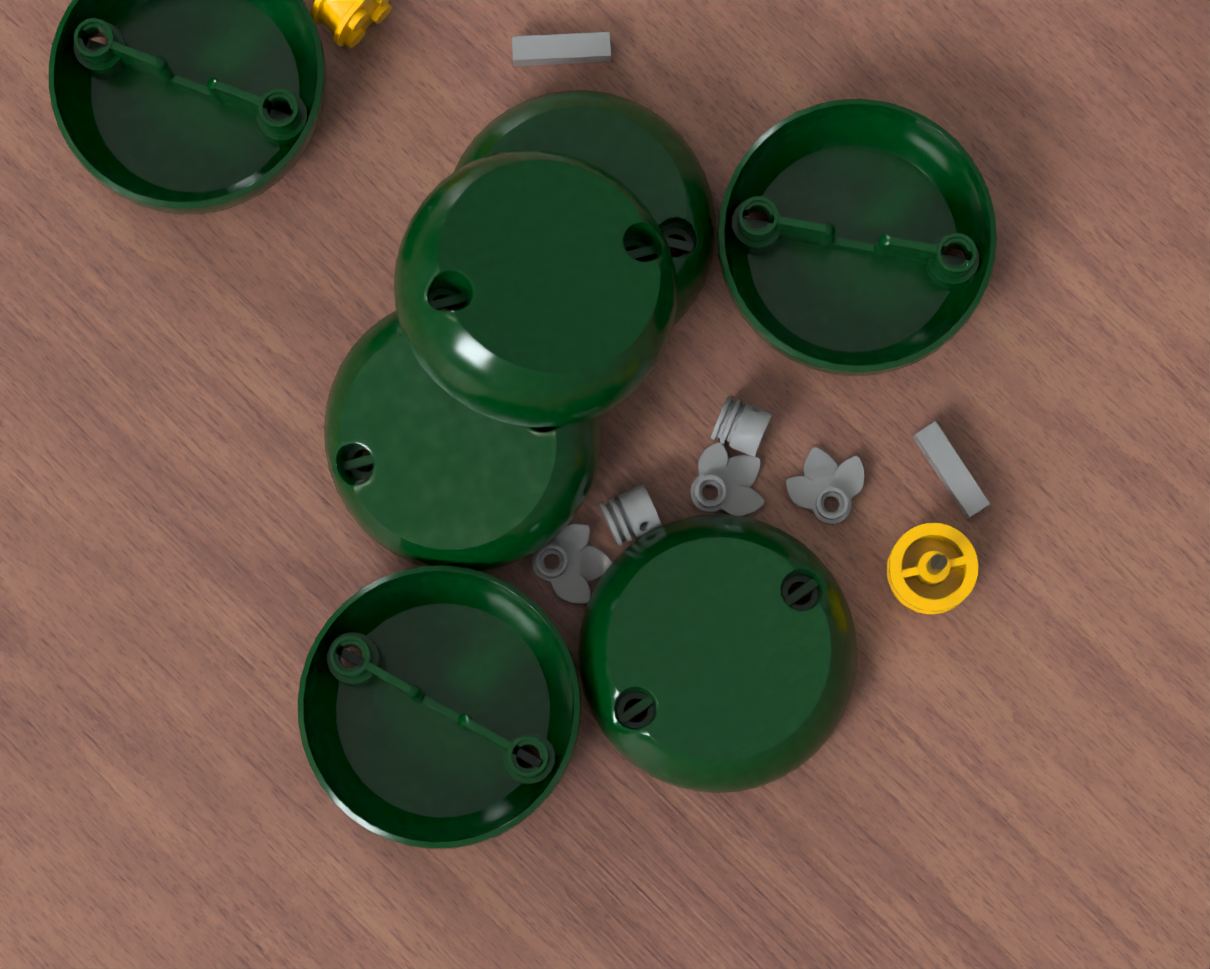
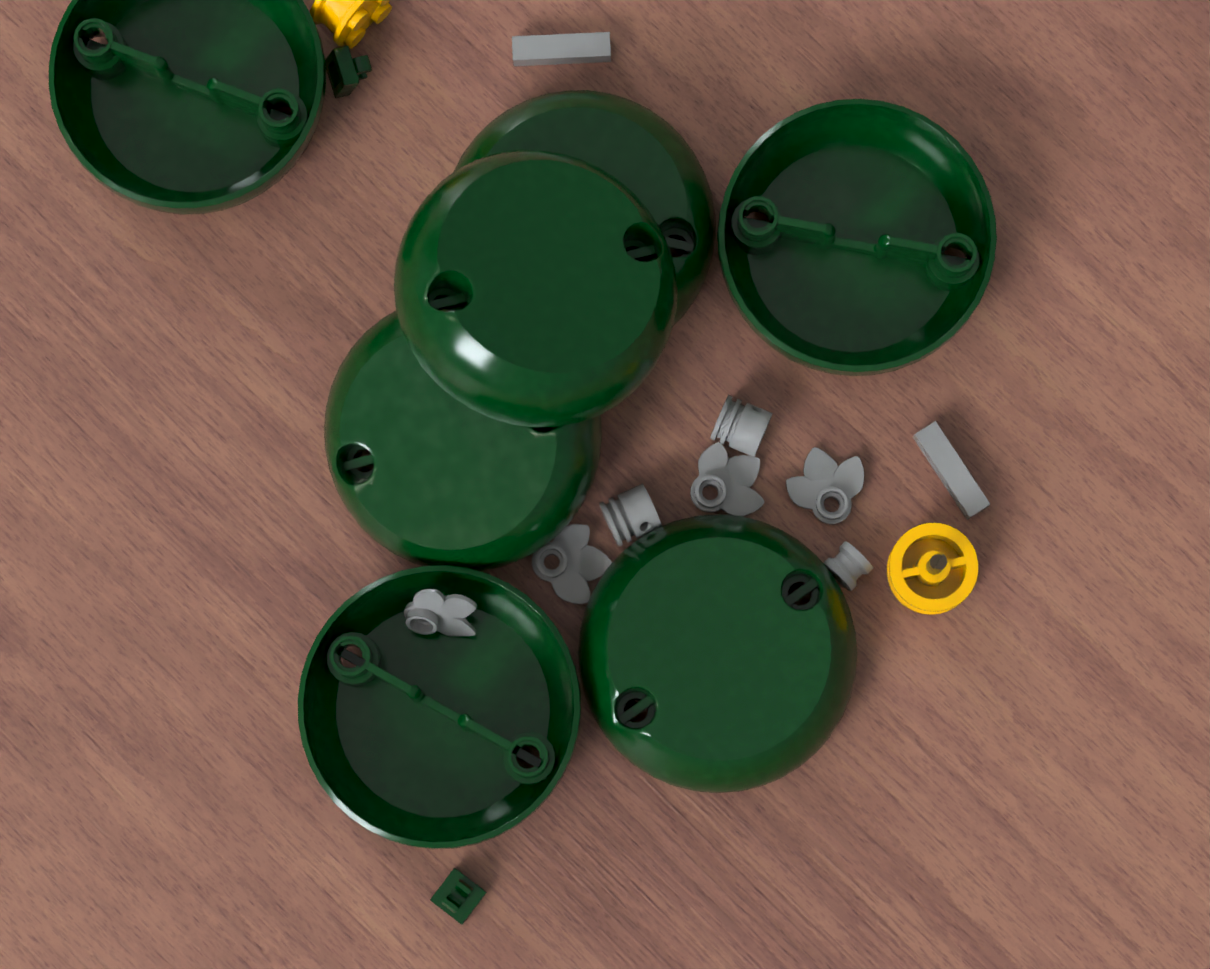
none -> dark green tile [325,46,372,98]
none -> light grey plate [404,589,477,636]
none -> dark green tile [430,868,487,925]
none -> light grey wheel [823,541,873,591]

